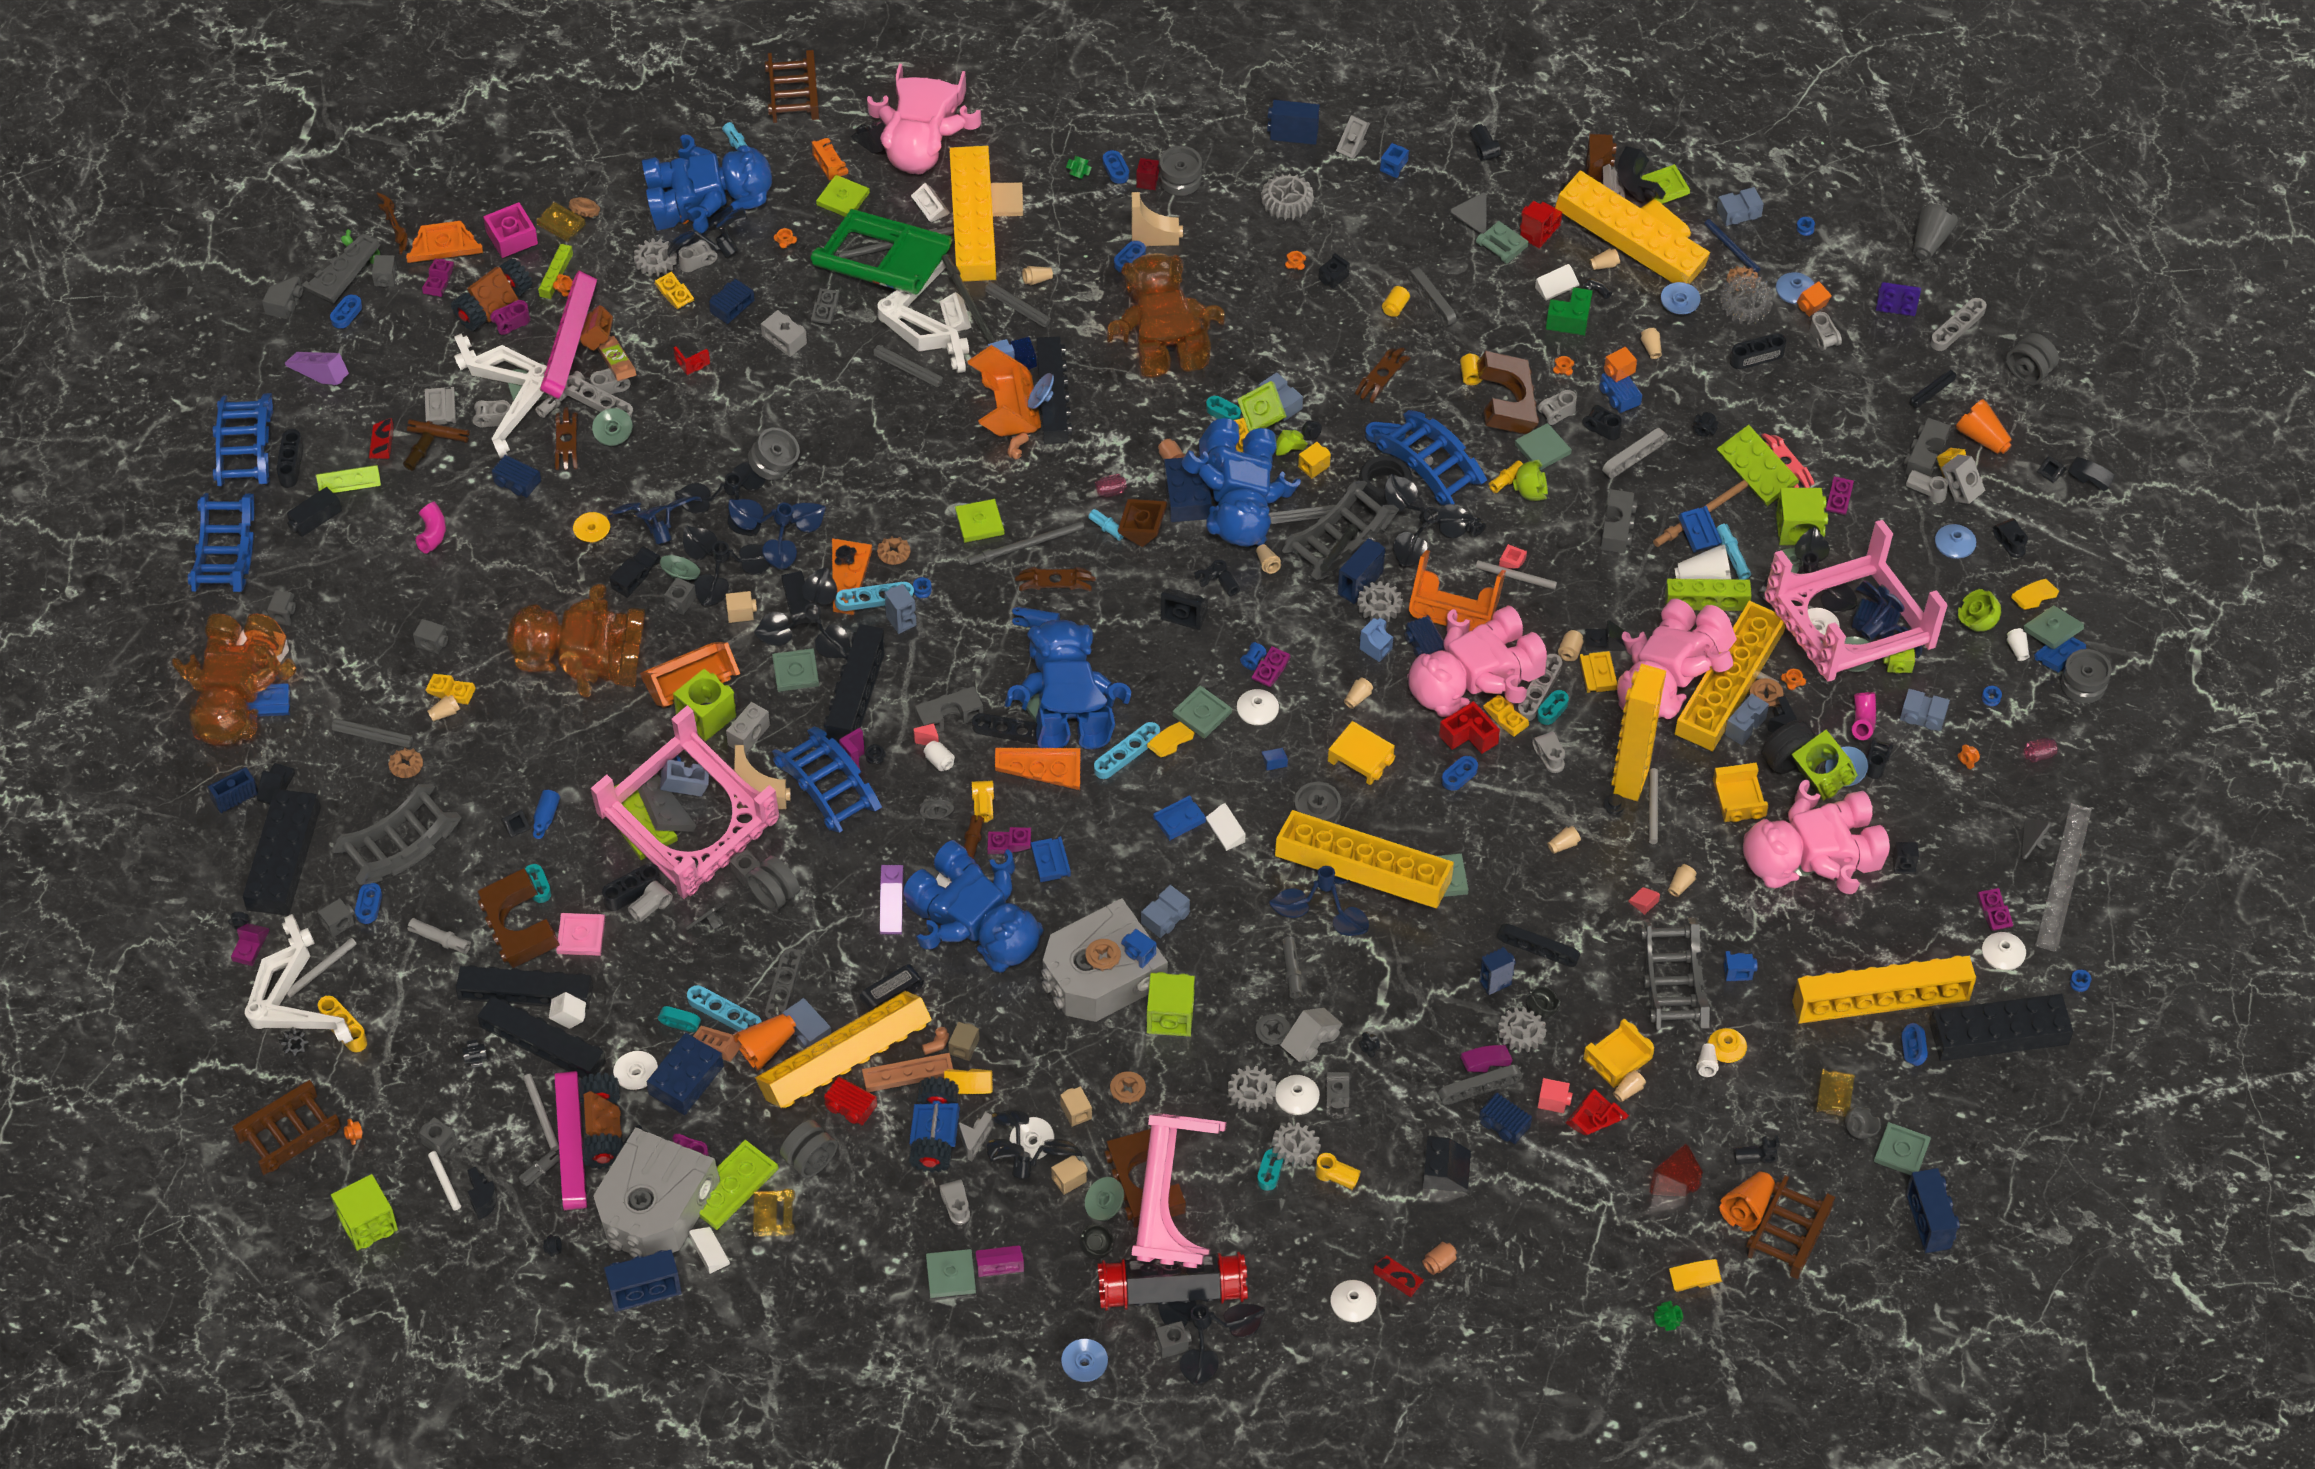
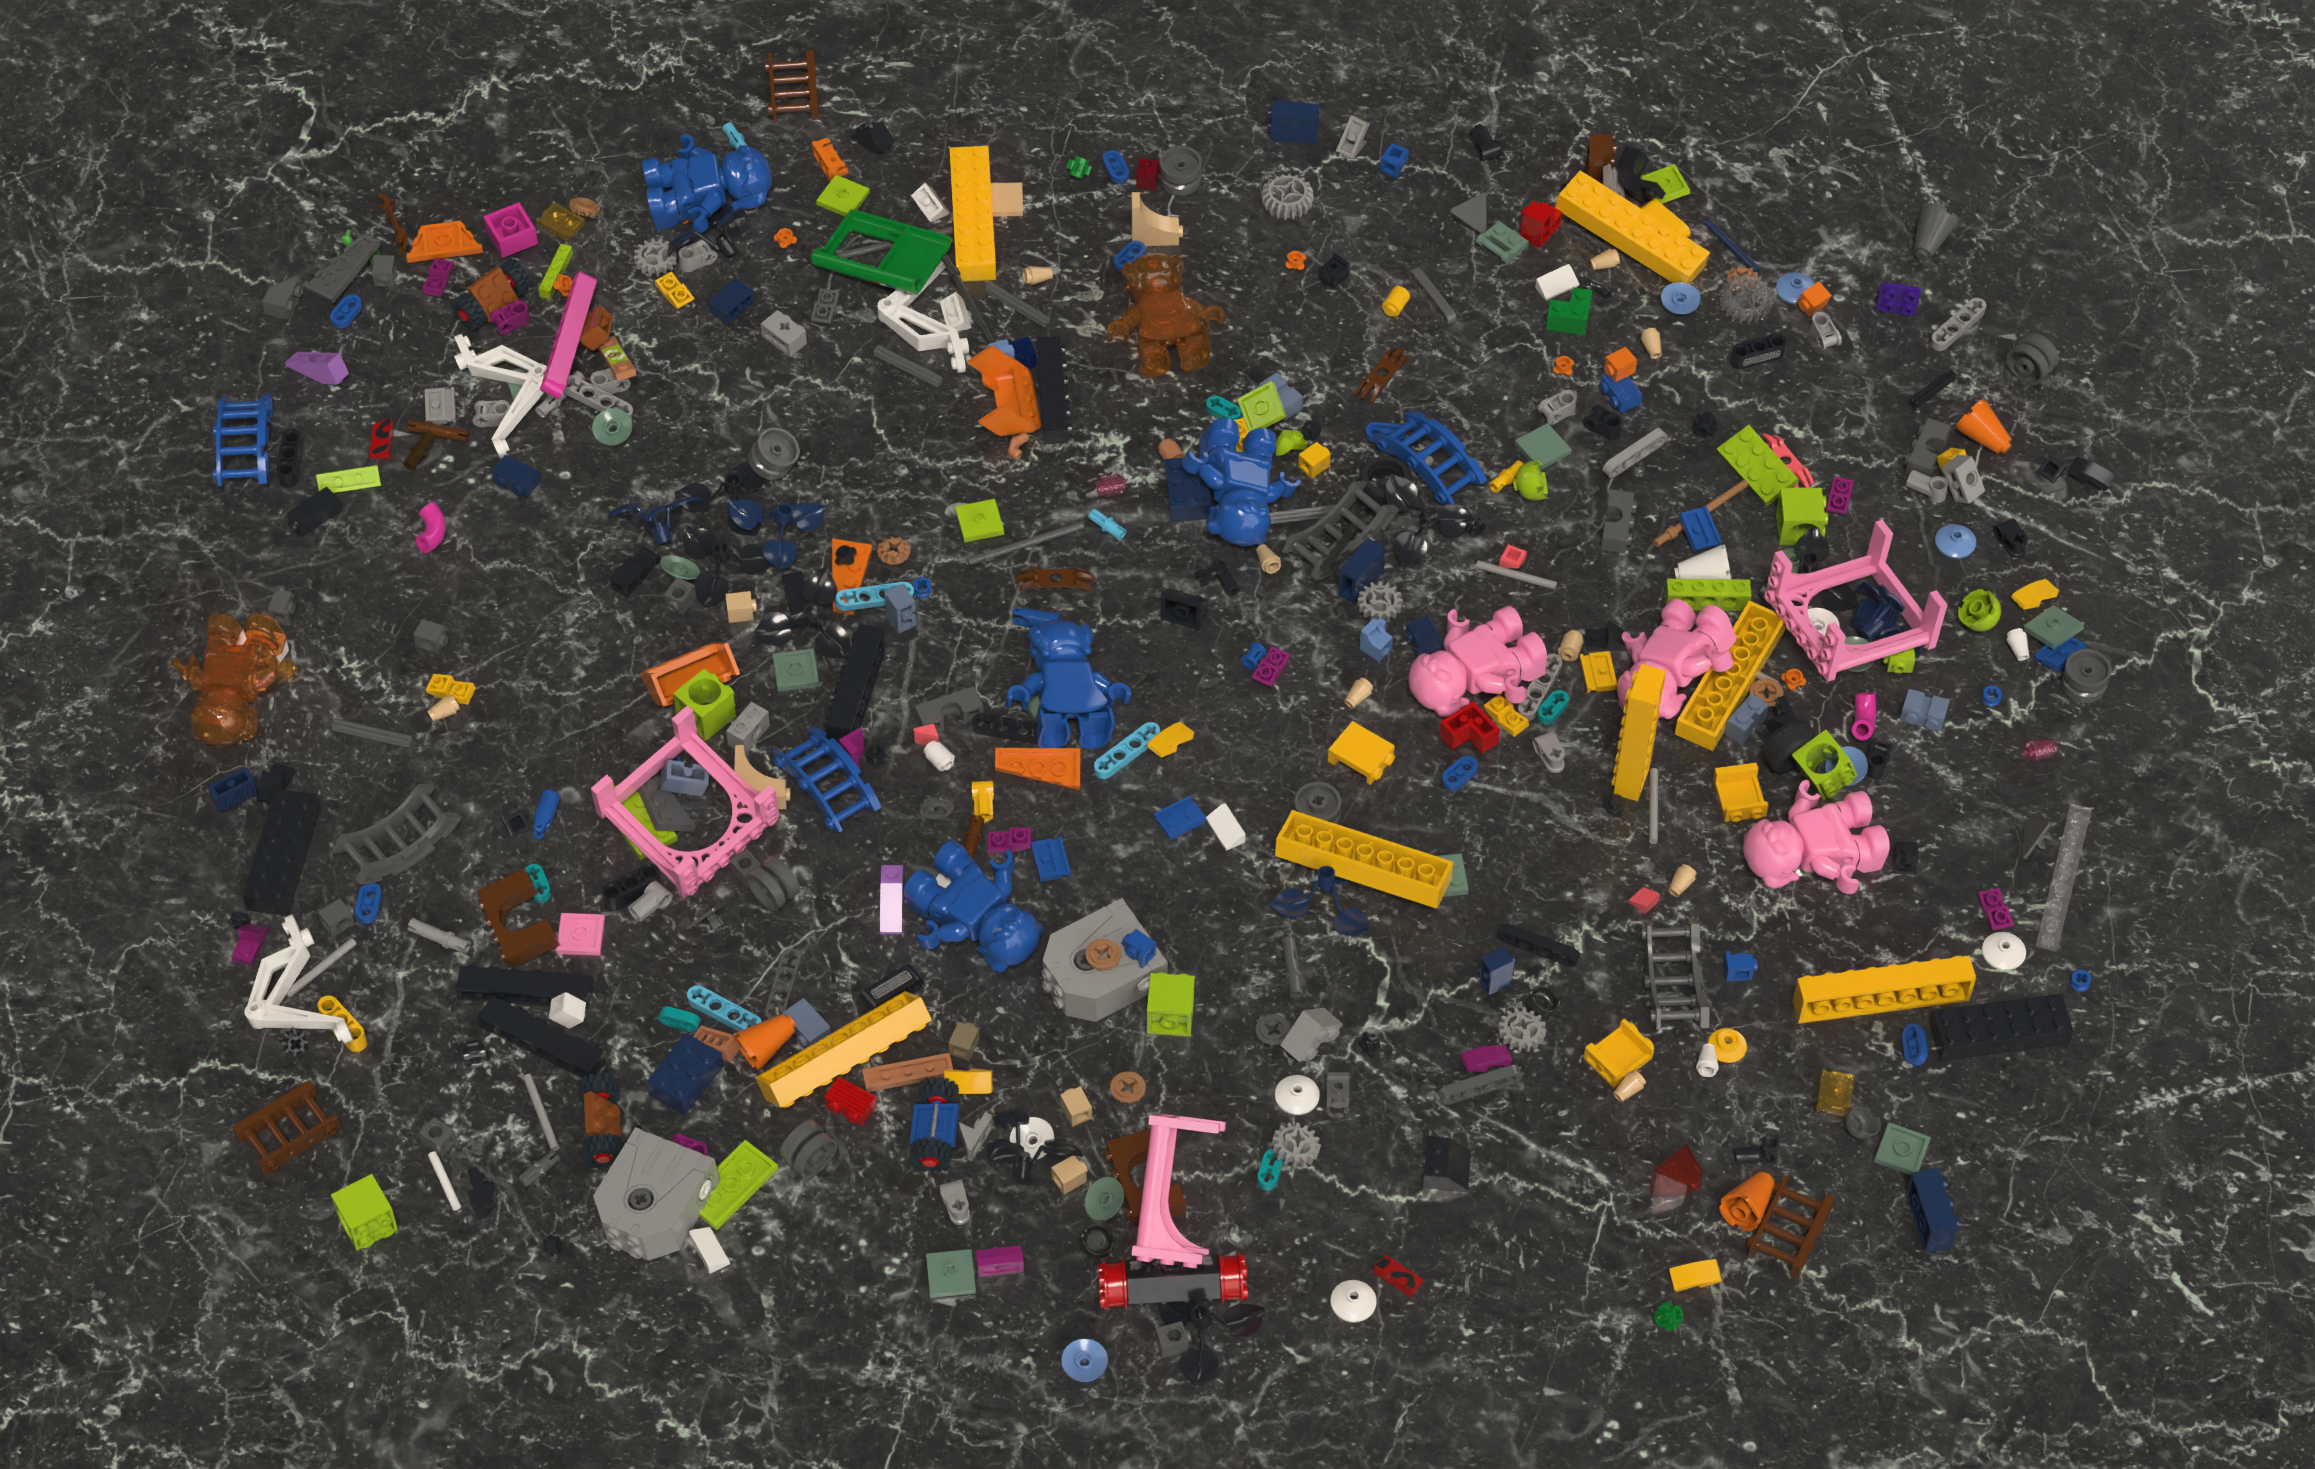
blue fence [188,493,254,592] -> none
blue plate [246,683,290,717] -> none
orange plate [344,1119,362,1145] -> none
medium nougat gear [388,747,423,778] -> none
clear orange piece [506,584,645,697] -> none
reddish brown piece [555,407,578,470] -> none
dark pink beam [555,1071,587,1211] -> none
yellow piece [573,512,610,543] -> none
dark blue brick [604,1250,682,1312] -> none
white dish [613,1051,658,1090] -> none
red bracket [673,346,710,375] -> none
clear yellow plate [753,1189,795,1236] -> none
bright pink piece [867,63,981,174] -> none
nougat arm [922,1027,949,1055] -> none
medium blue dish [1028,373,1054,409] -> none
reddish brown slope [1118,499,1167,547] -> none
sand blue brick [1141,885,1190,938] -> none
sand green plate [1172,685,1232,739] -> none
light grey gear [1228,1066,1276,1112] -> none
white dish [1237,689,1279,725] -> none
blue slope [1262,748,1288,770] -> none
yellow piece [1315,1153,1361,1190] -> none
orange windscreen [1409,550,1506,632] -> none
nougat brick [1422,1242,1457,1275] -> none
yellow brick [1460,353,1483,385] -> none
reddish brown arch [1477,351,1539,434] -> none
dark blue brick [1479,1093,1532,1144] -> none
coral brick [1538,1078,1573,1113] -> none
tan cone [1547,826,1581,854] -> none
red slope [1565,1089,1629,1135] -> none
medium azure pin [1716,524,1751,580] -> none
sand blue brick [1717,187,1764,226] -> none
blue bush [1797,217,1815,236] -> none
orange plate [1958,744,1980,769] -> none

